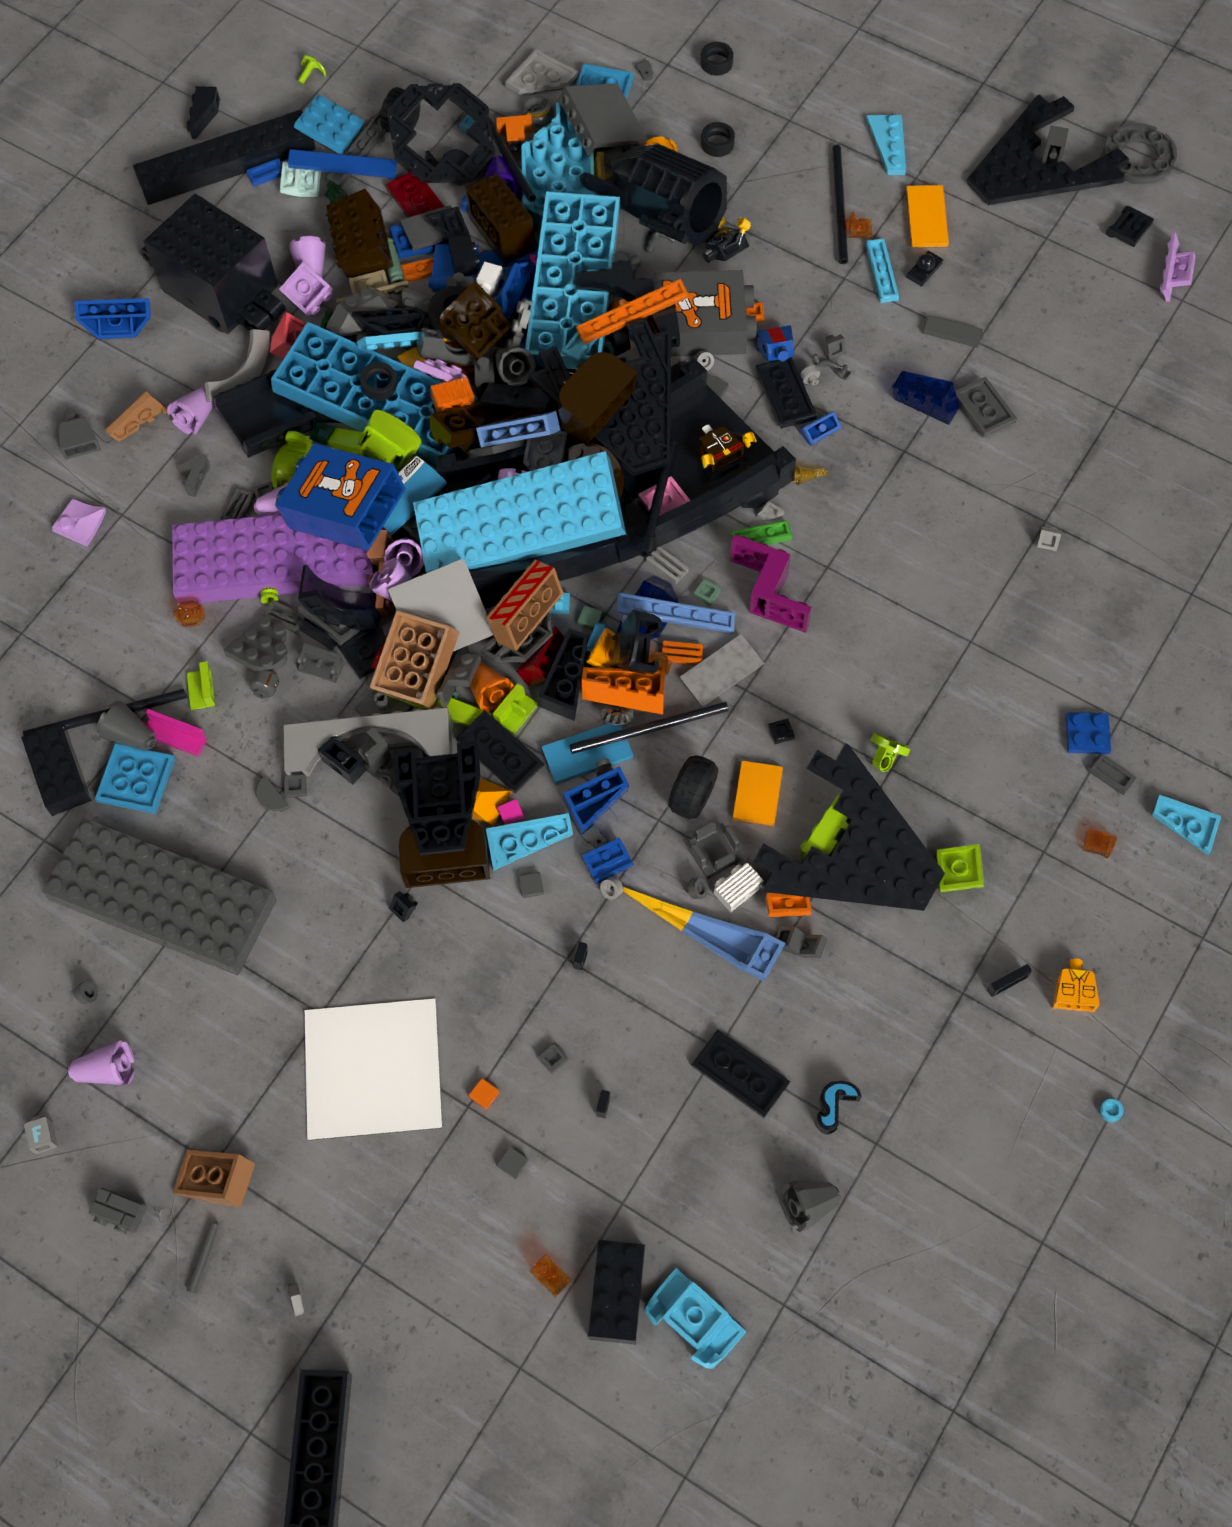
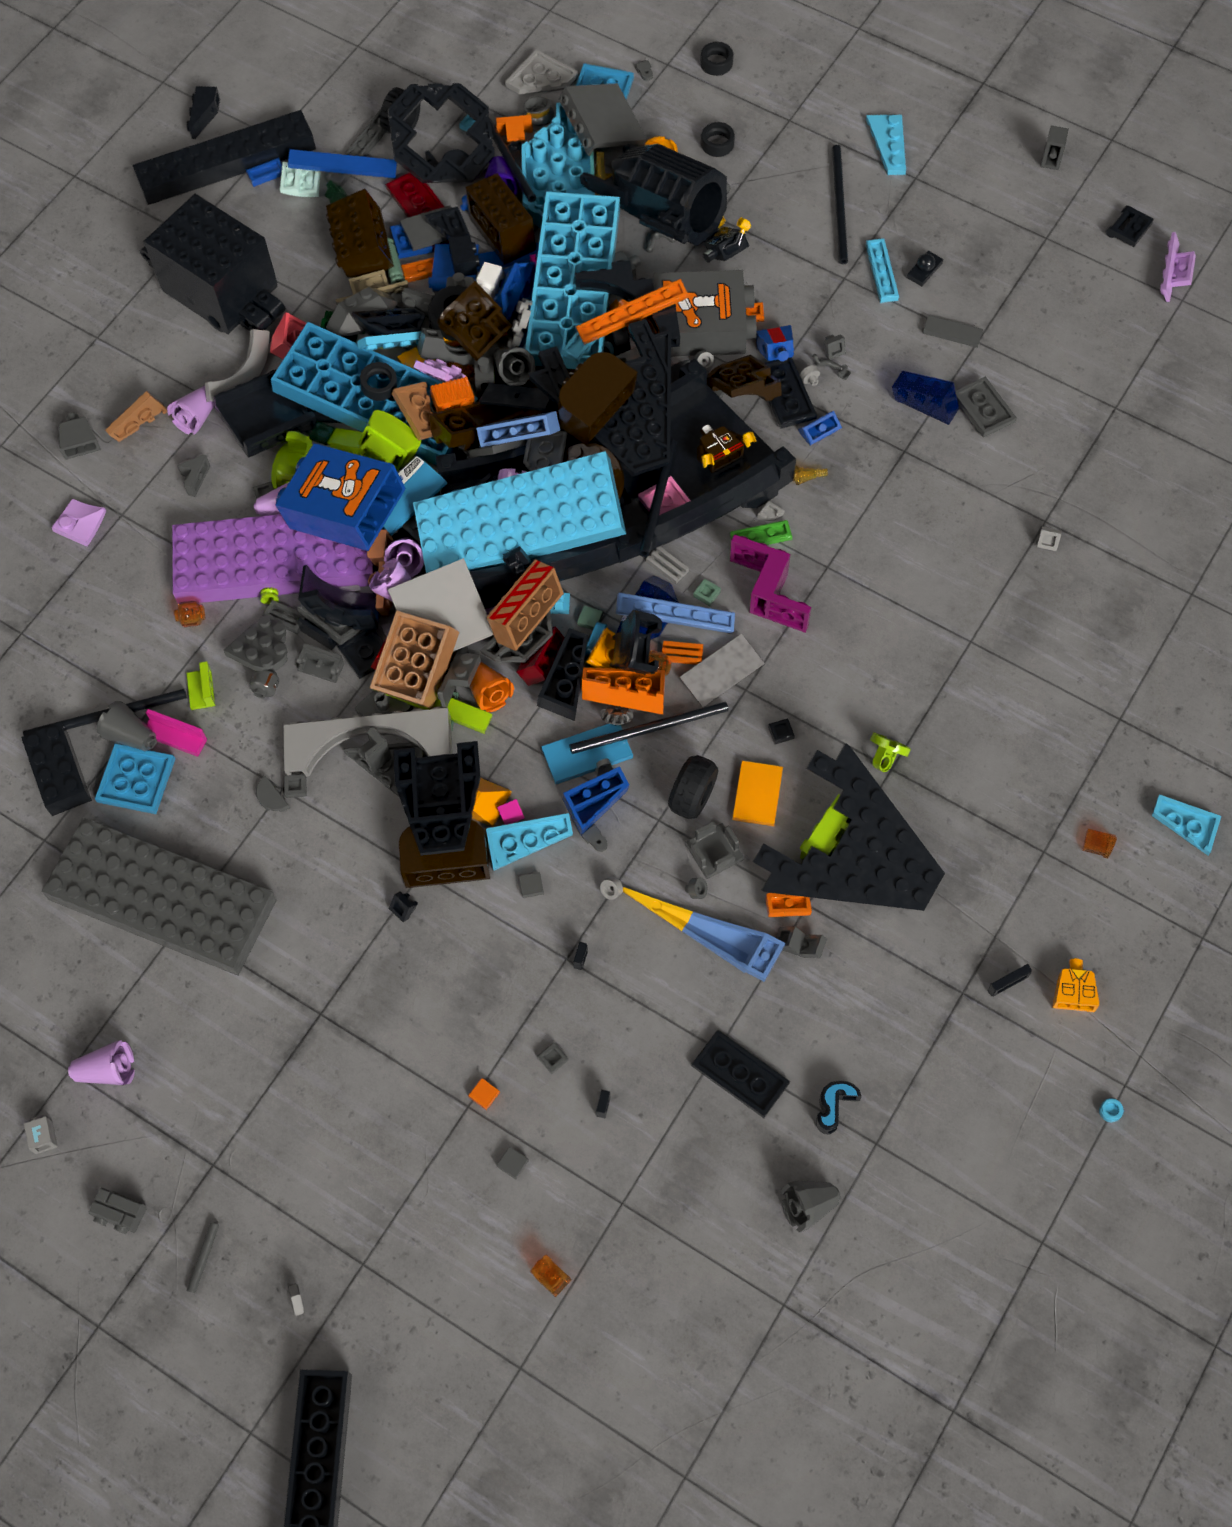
blue wedge [74,298,151,339] -> none
dark grey tile [74,981,98,1004] -> none
medium nougat slope [173,1150,255,1208] -> none
dark grey tile [220,487,256,520] -> none
lavender plate [279,262,334,317] -> none
lavender cone [289,236,326,278] -> none
dark azure plate [294,94,365,154] -> none
lime plant [297,54,326,85] -> none
white piece [305,998,442,1140] -> none
black brick [319,736,367,785] -> none
black plate [456,710,544,794] -> none
lime panel [493,683,537,734] -> none
blue plate [582,837,634,884] -> none
black brick [588,1240,645,1345] -> none
medium azure piece [644,1268,746,1369] -> none
white brick [714,862,764,913] -> none
clear orange bracket [846,212,872,238] -> none
light orange tile [906,185,949,247] -> none
lime hinge [937,844,984,892] -> none
black wing [967,94,1129,205] -> none
blue plate [1065,712,1111,754] -> none
dark grey tile [1088,754,1136,796] -> none
dark grey plate [1103,123,1177,184] -> none
none -> medium nougat wing [391,381,433,441]
none -> black tile [503,546,531,575]
none -> dark brown slope [707,354,782,401]

